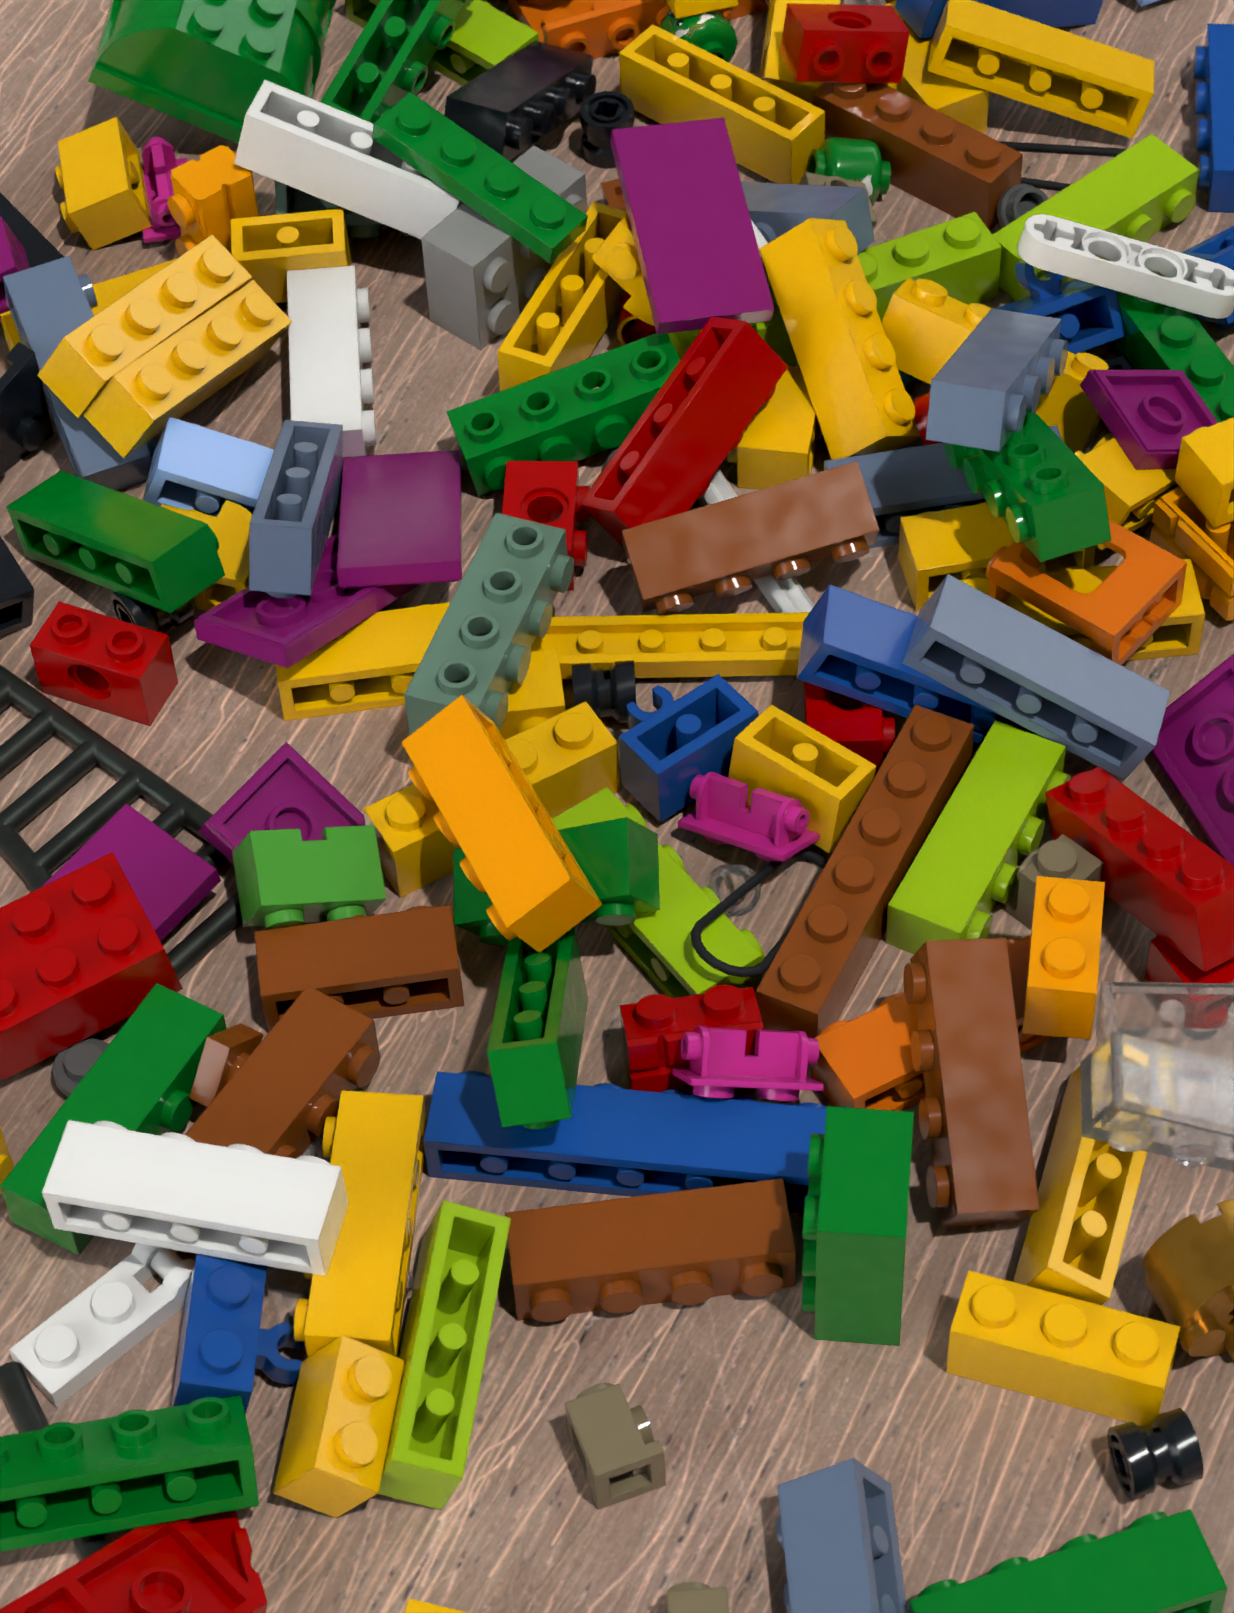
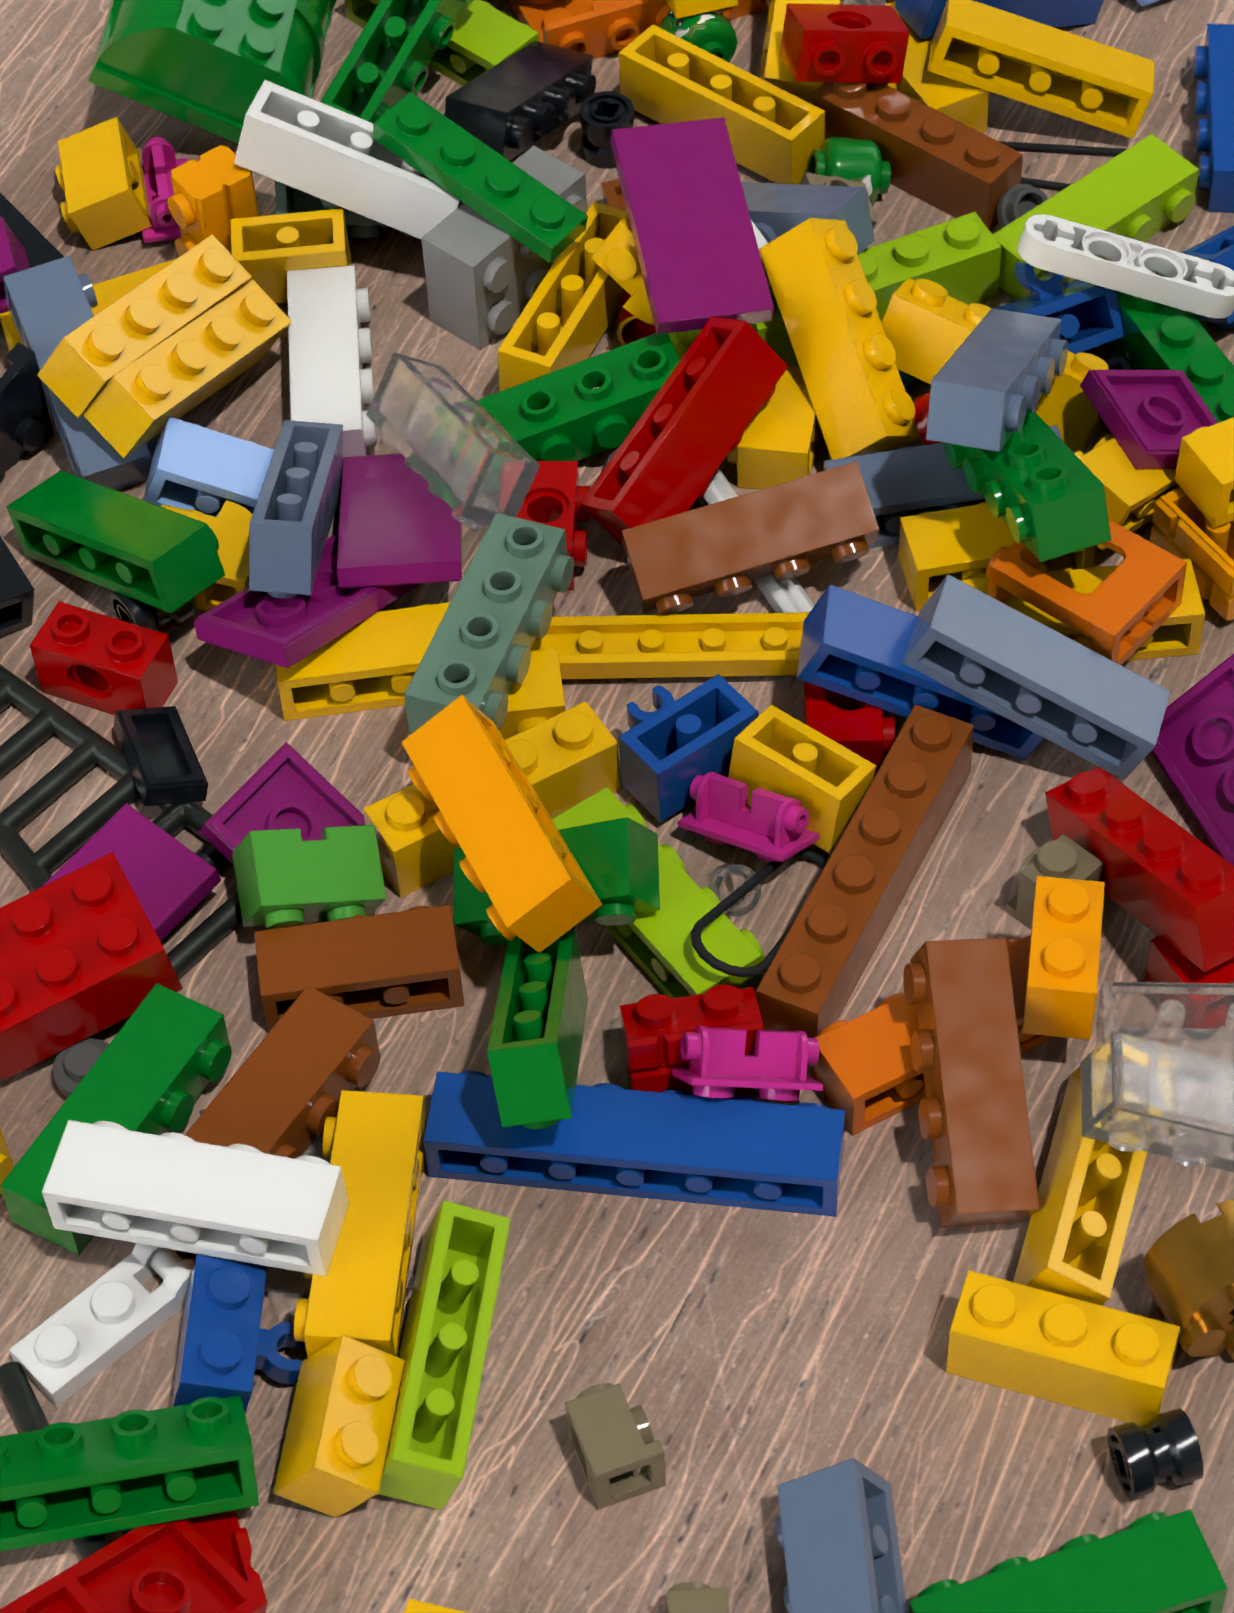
dark orange plate [189,1023,264,1107] -> none
dark orange brick [505,1178,796,1322] -> none
black wheel [572,660,636,723] -> none
green brick [802,1106,914,1346] -> none
lime brick [886,720,1071,954] -> none
none -> black tile [113,706,208,806]
none -> clear brick [366,352,540,530]

